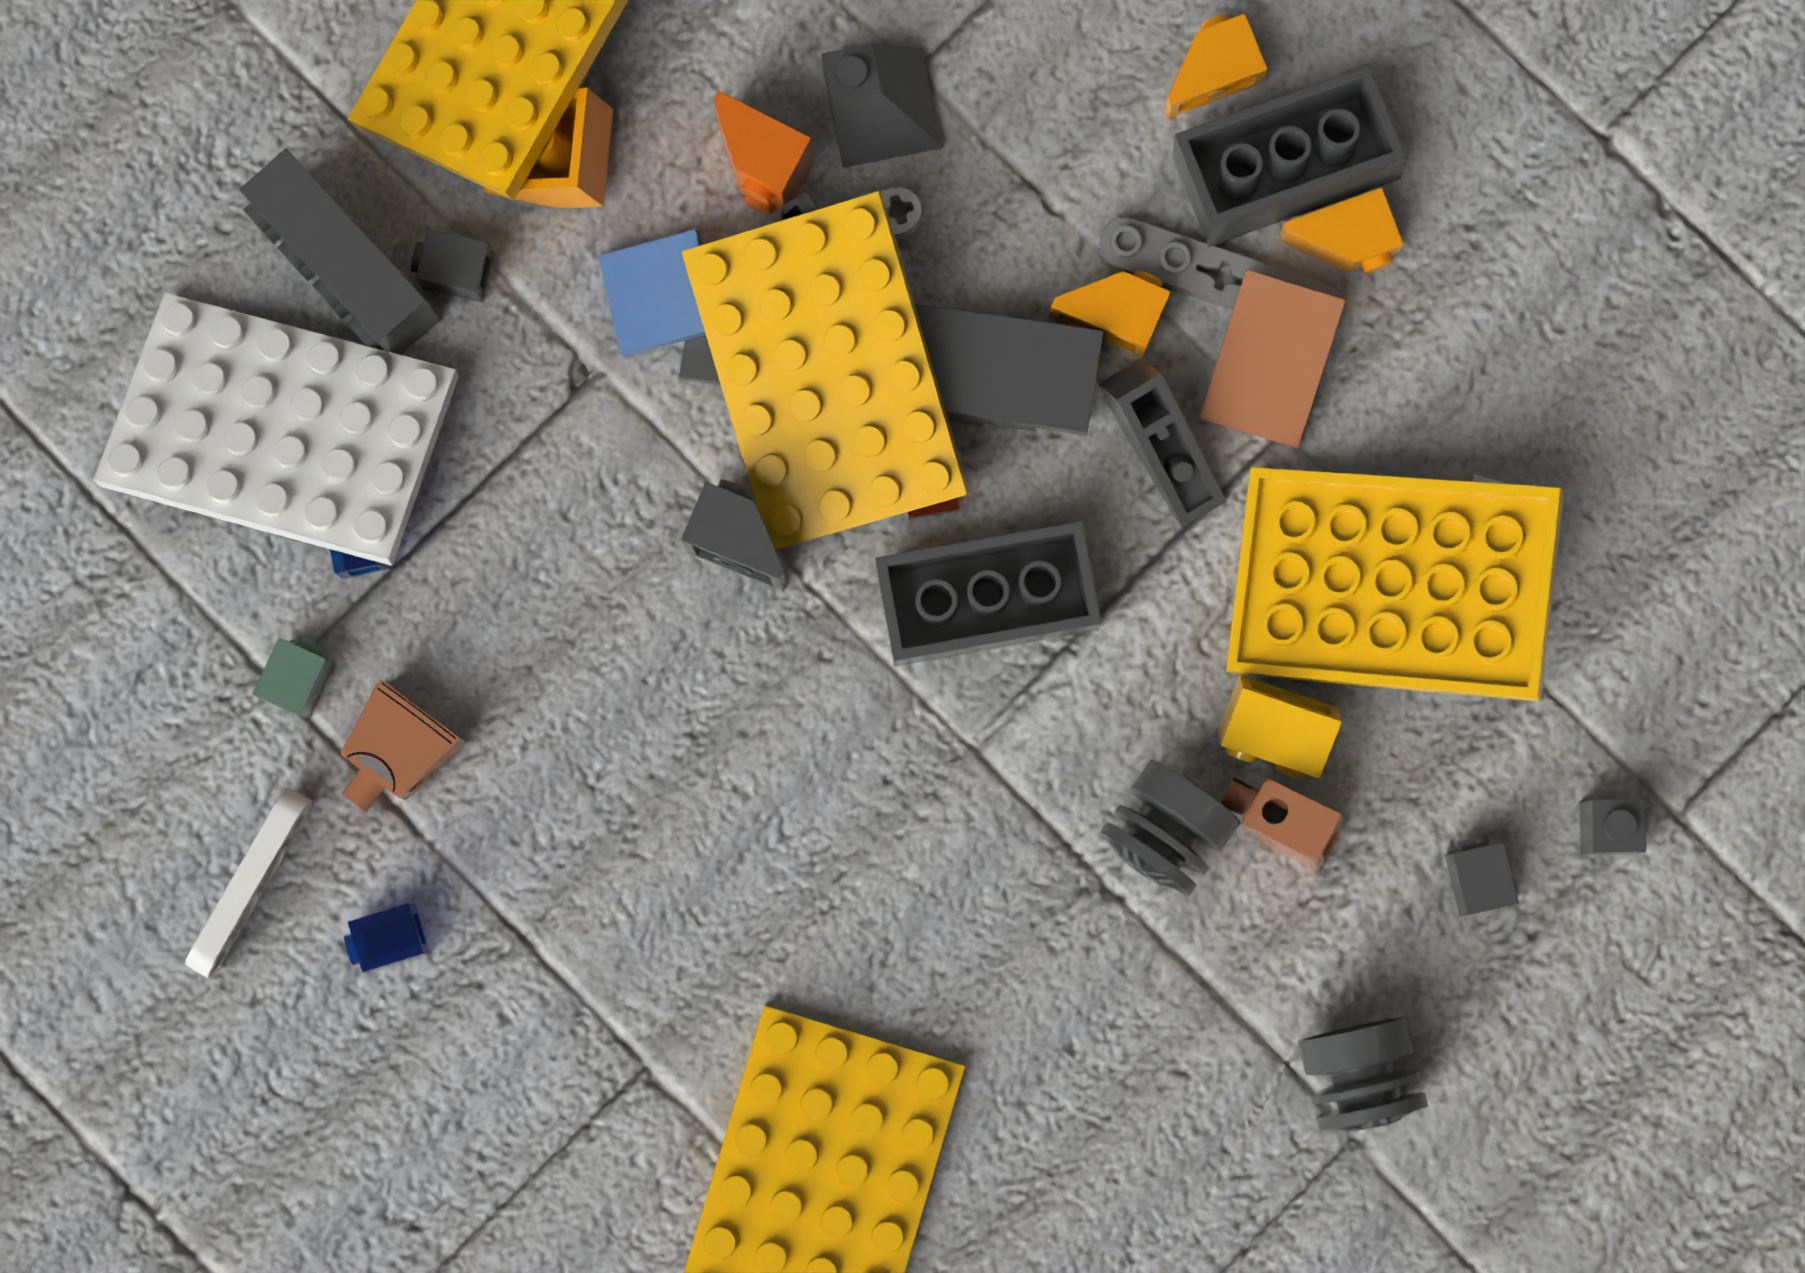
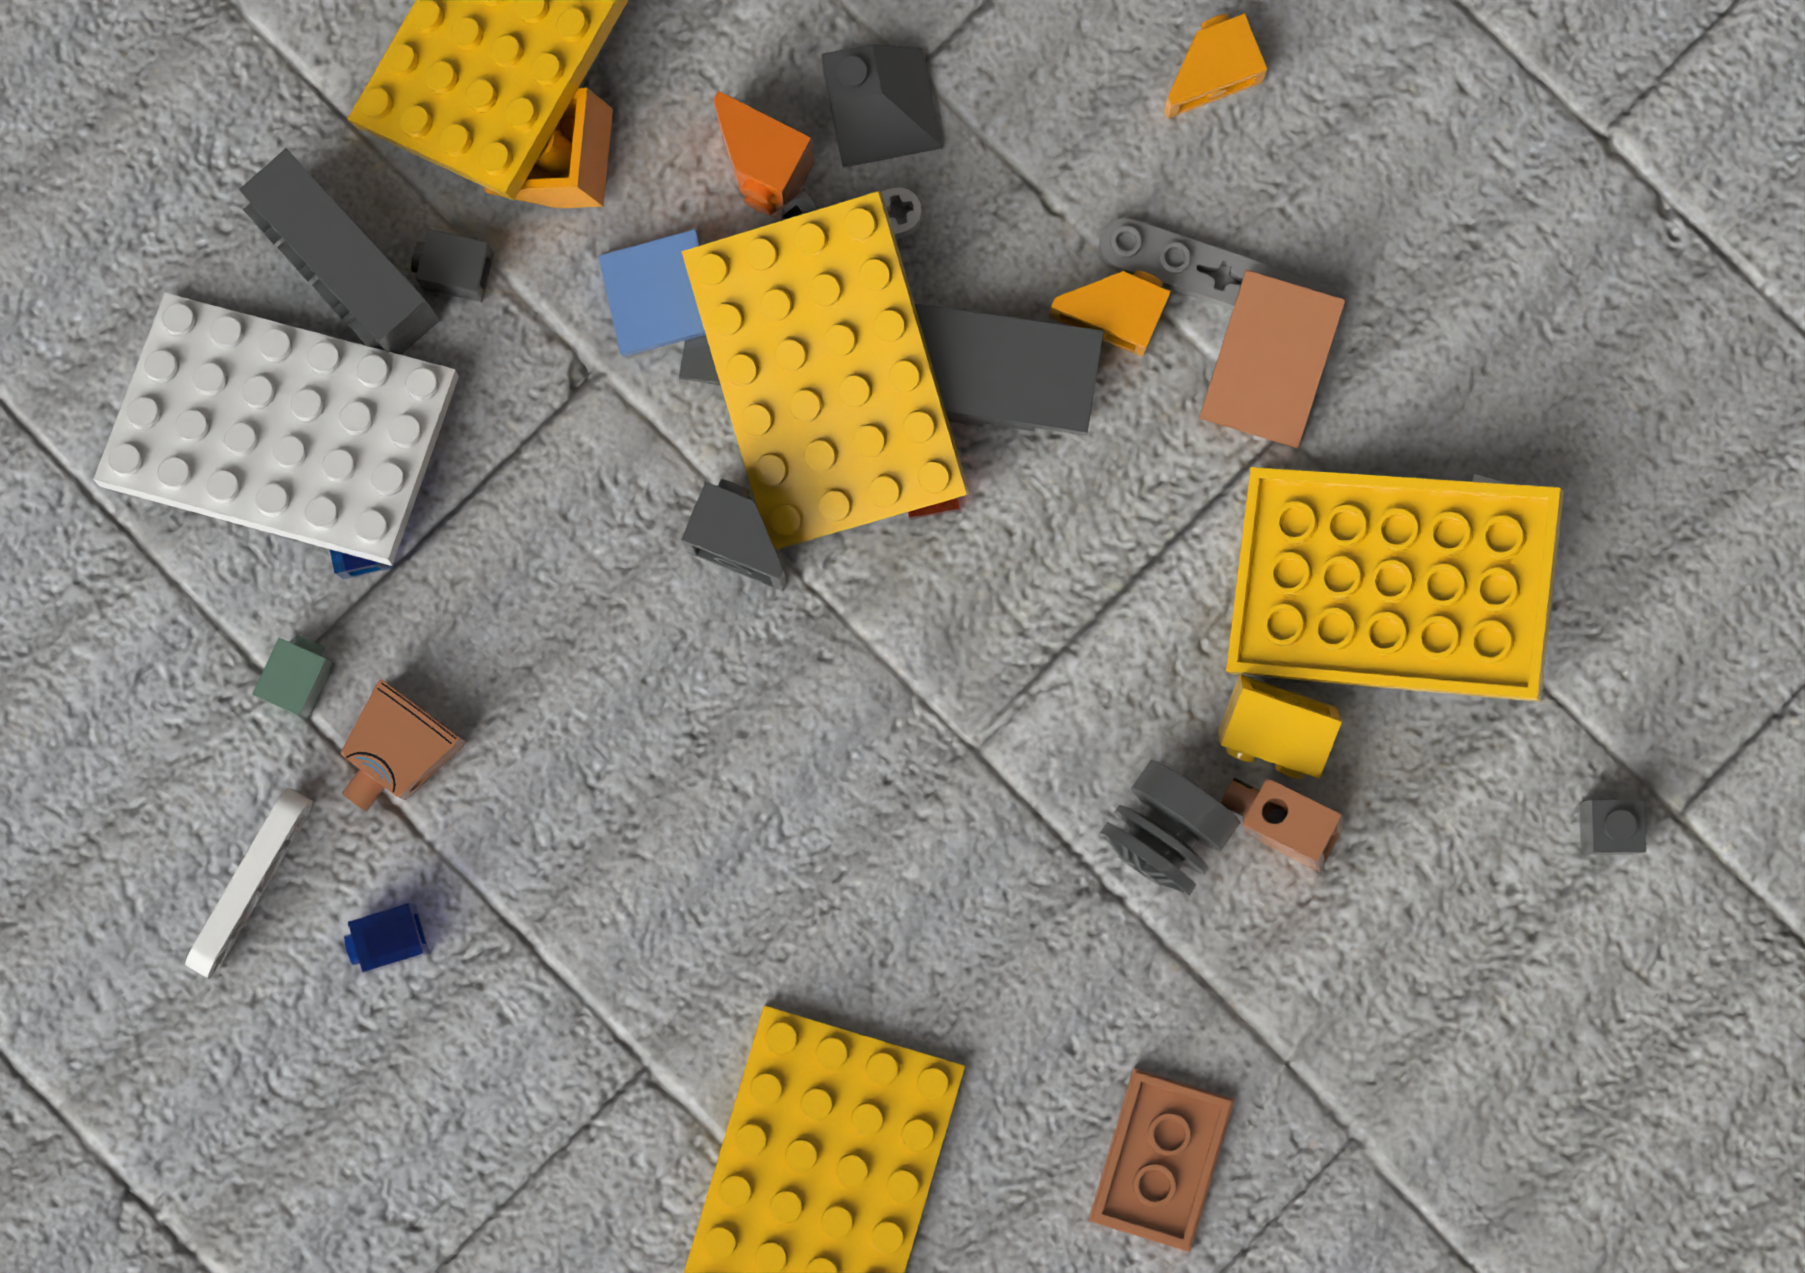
dark grey brick [875,521,1101,667] -> none
dark grey slope [1098,358,1226,527] -> none
dark grey brick [1172,66,1407,247] -> none
light orange slope [1279,187,1404,275] -> none
dark grey wheel [1298,1017,1428,1132] -> none
dark grey brick [1445,835,1519,916] -> none
none -> nougat tile [1088,1068,1235,1252]

